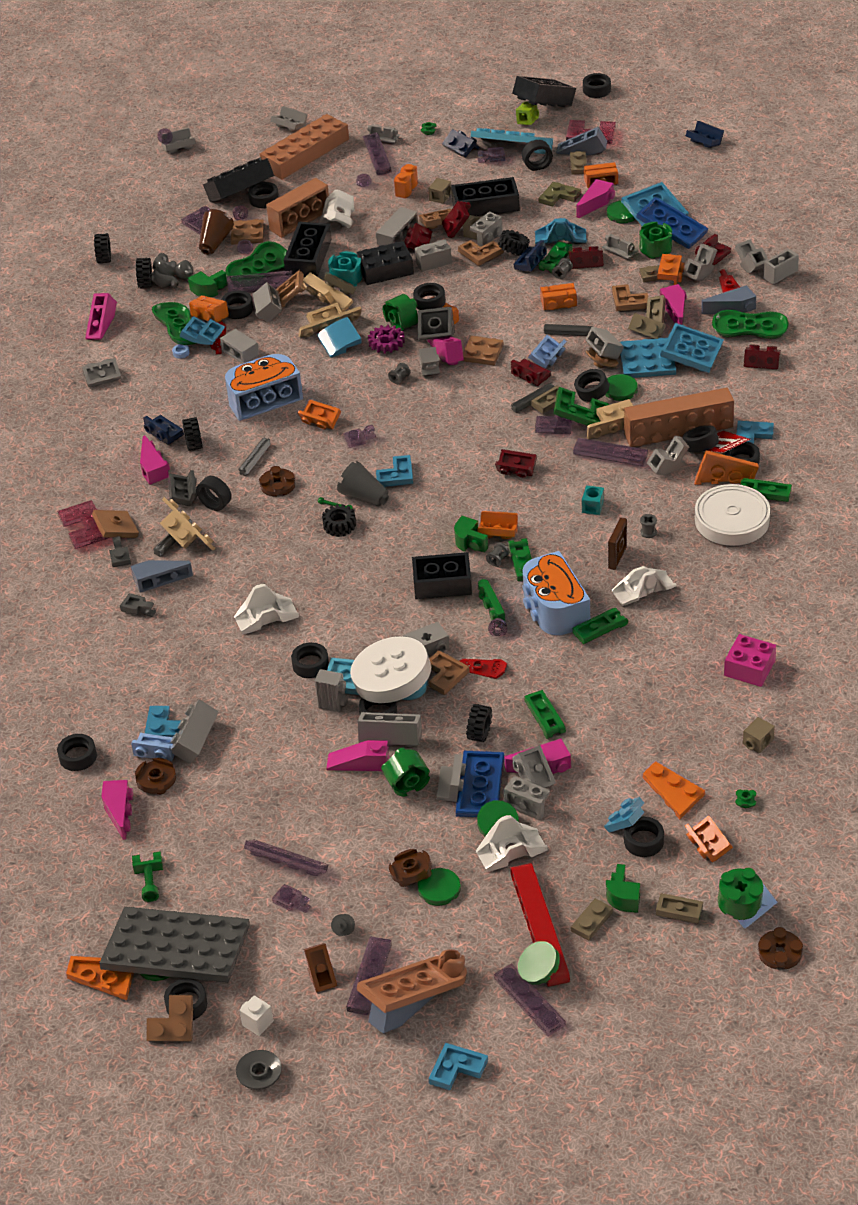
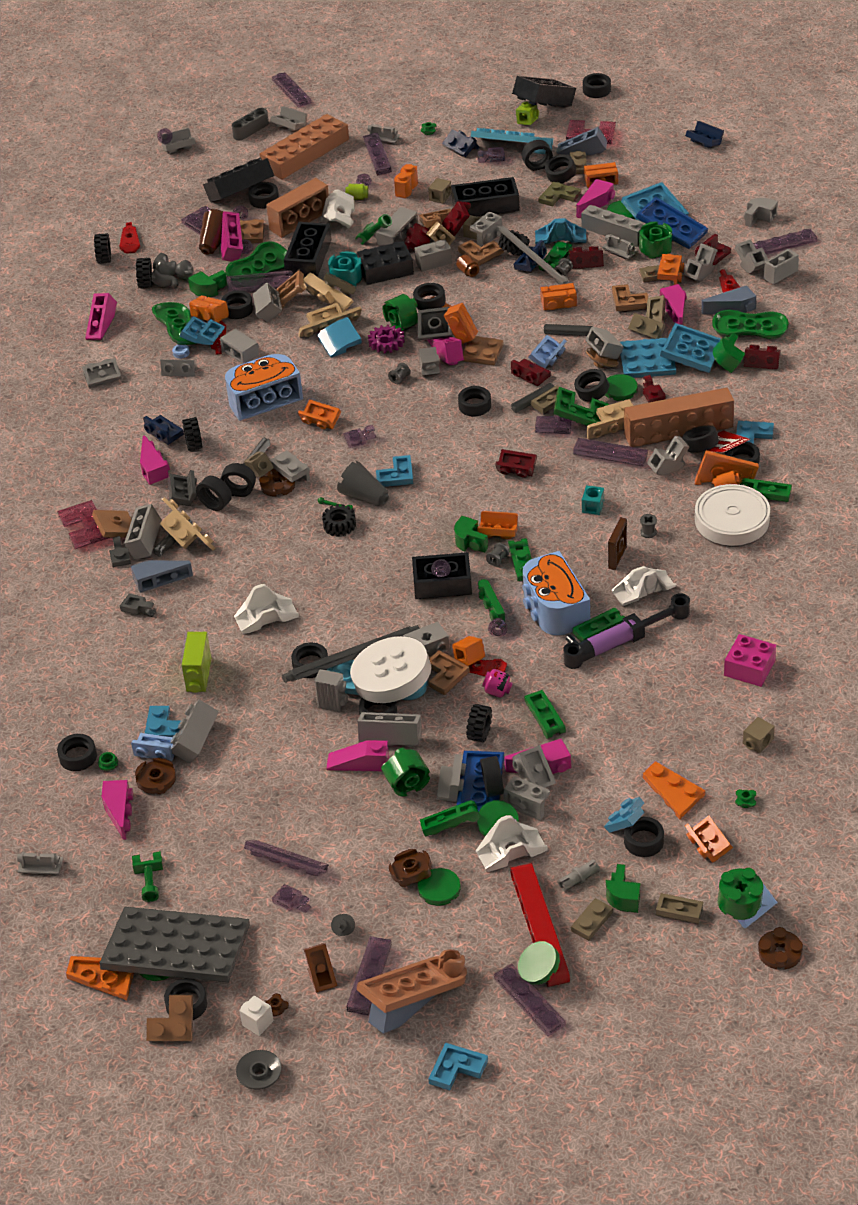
none -> light grey hinge [17,852,63,875]
none -> green plate [98,752,118,771]
none -> red piece [119,222,140,254]
none -> light grey brick [124,504,162,560]
none -> light grey hinge [160,359,197,376]
none -> lime brick [182,632,212,693]
none -> black tyre [220,463,256,497]
none -> dark pink slope [221,211,243,262]
none -> dark grey beam [231,108,269,140]
none -> dark tan brick [244,451,274,478]
none -> reddish brown plate [264,993,289,1017]
none -> light grey bracket [270,450,310,482]
none -> plate [272,72,312,108]
none -> dark grey piece [282,625,420,683]
none -> lime brick [345,183,369,200]
none -> green bar [355,214,392,245]
none -> green plate [420,800,480,837]
none -> tan slope [426,222,456,246]
none -> clear purple plate [431,560,451,577]
none -> orange brick [444,303,478,344]
none -> orange brick [452,636,485,666]
none -> dark orange brick [456,254,480,277]
none -> black tyre [458,386,491,417]
none -> black tyre [480,756,504,797]
none -> dark pink head [482,669,513,698]
none -> light grey bar [499,226,577,290]
none -> black tyre [545,154,576,183]
none -> light grey pin [557,859,600,892]
none -> black piece [563,593,690,669]
none -> light grey brick [581,205,646,247]
none -> dark red plate [643,375,666,403]
none -> green brick [713,333,745,373]
none -> orange brick [713,470,741,487]
none -> light grey brick [744,198,778,227]
none -> plate [753,229,817,255]

